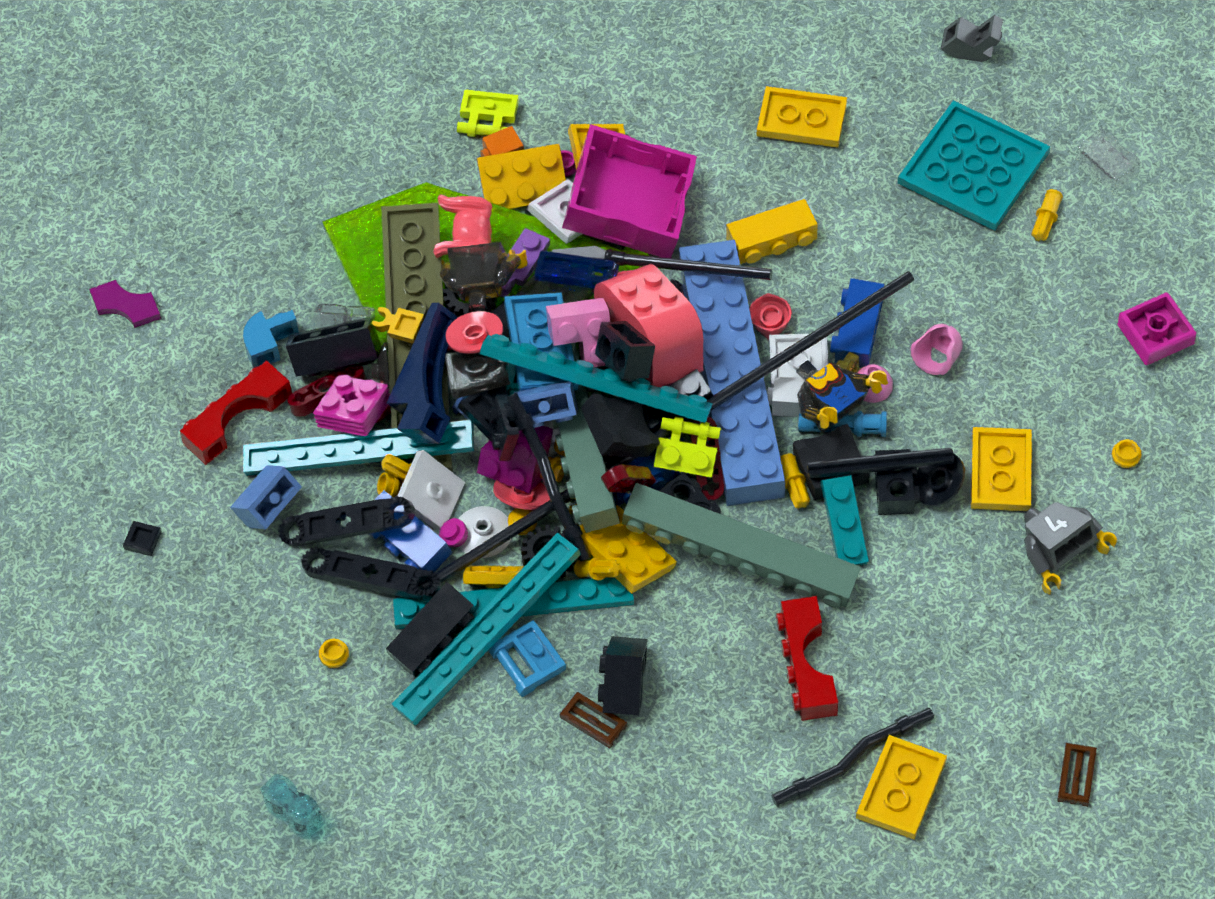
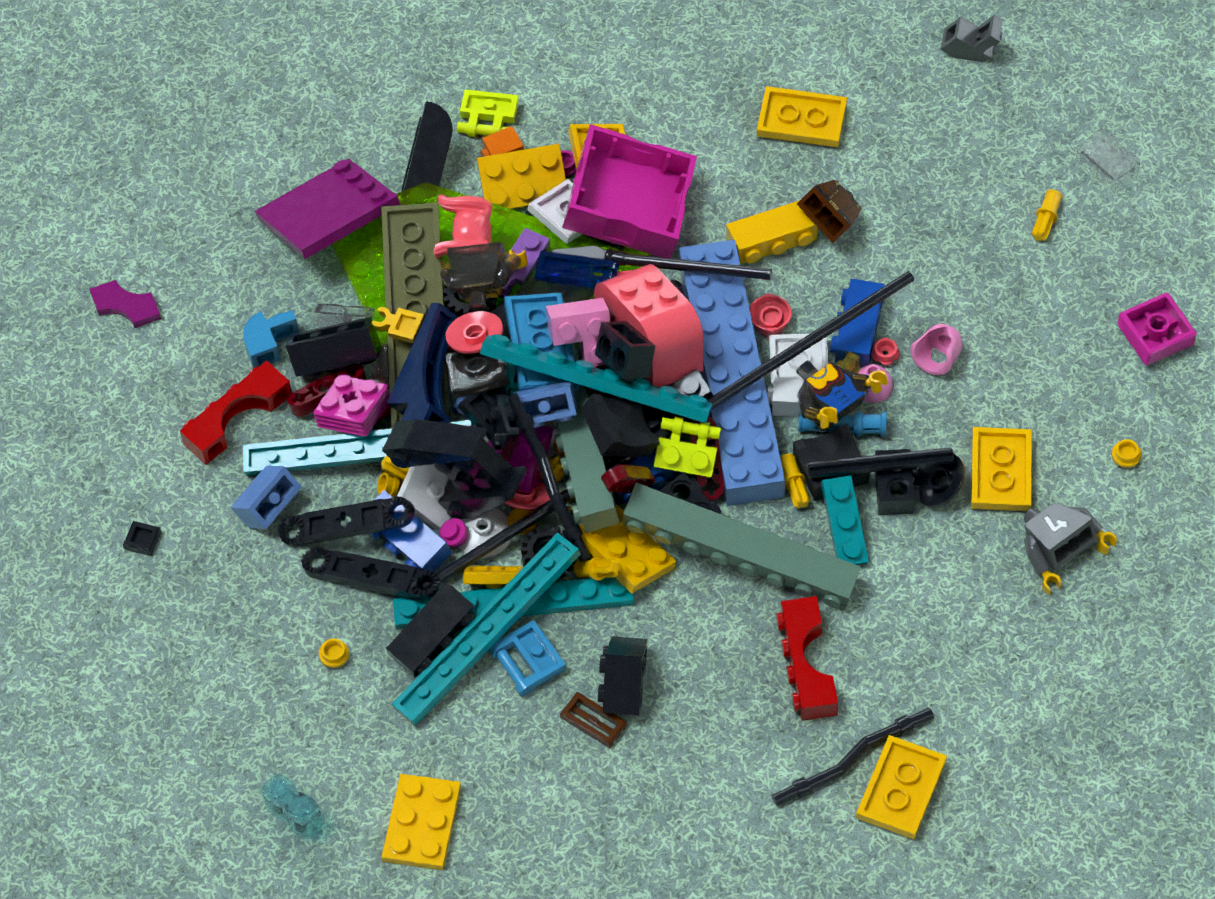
teal plate [897,100,1050,231] -> none
reddish brown tile [1057,743,1097,807] -> none
none -> magenta plate [255,158,401,259]
none -> yellow plate [381,773,461,870]
none -> black wedge [382,419,527,520]
none -> black brick [400,101,453,205]
none -> reddish brown torso [797,180,862,243]
none -> coral plate [871,338,900,365]

